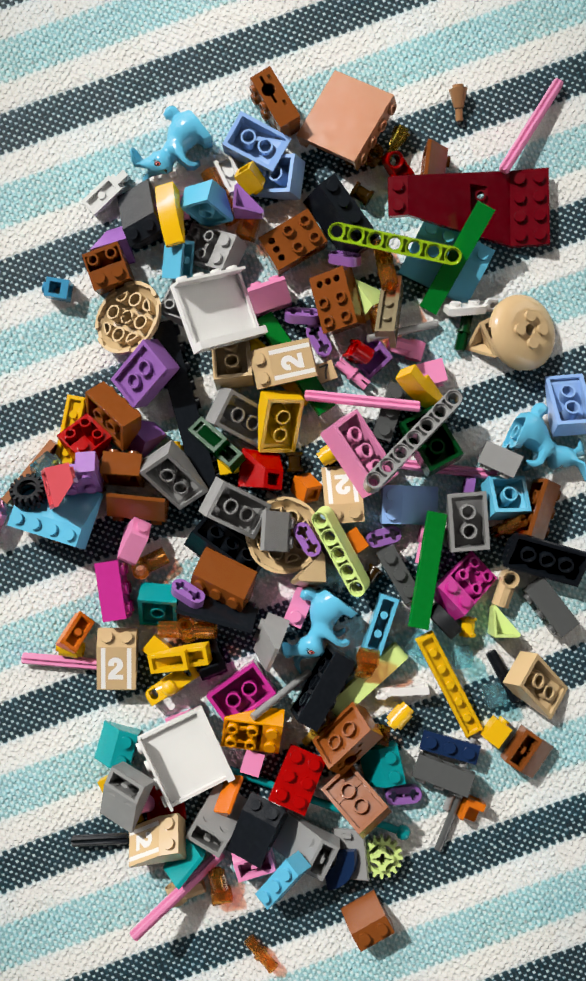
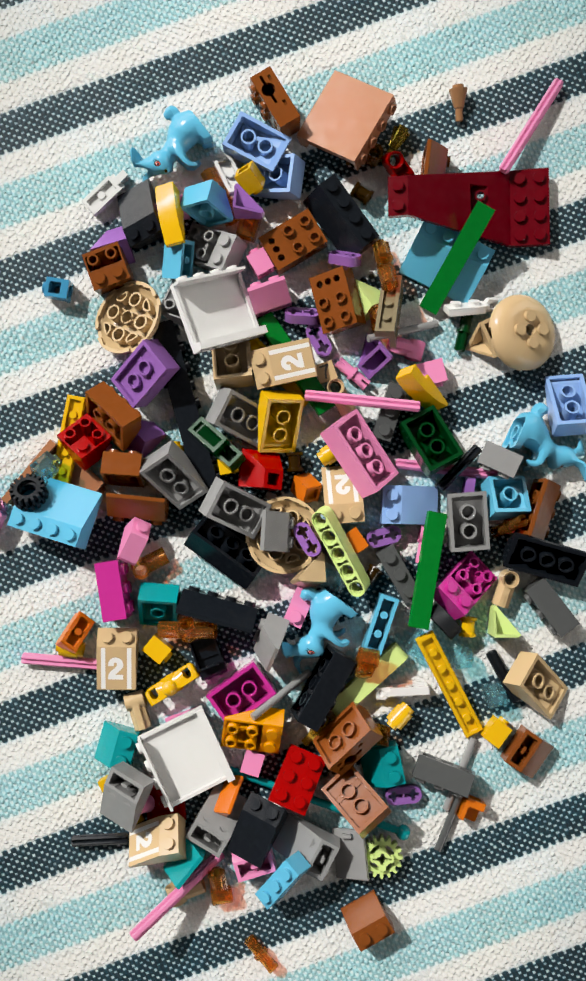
coral slope [40,462,75,509] -> none
medium lavender brick [66,451,103,495] -> none
yellow slope [147,641,213,674] -> none
medium lavender beam [171,579,205,609] -> none
dark orange slope [191,547,258,612] -> none
dark blue tile [325,849,358,890] -> none
lime beam [328,222,462,265] -> none
red piece [342,339,375,364] -> none
light grey beam [363,390,462,494] -> none
dark blue plate [419,729,481,765] -> none
none -> tan piece [123,689,152,731]
none -> bright pink brick [246,247,275,281]
none -> piece [326,378,356,417]
none -> black axle [437,445,482,491]

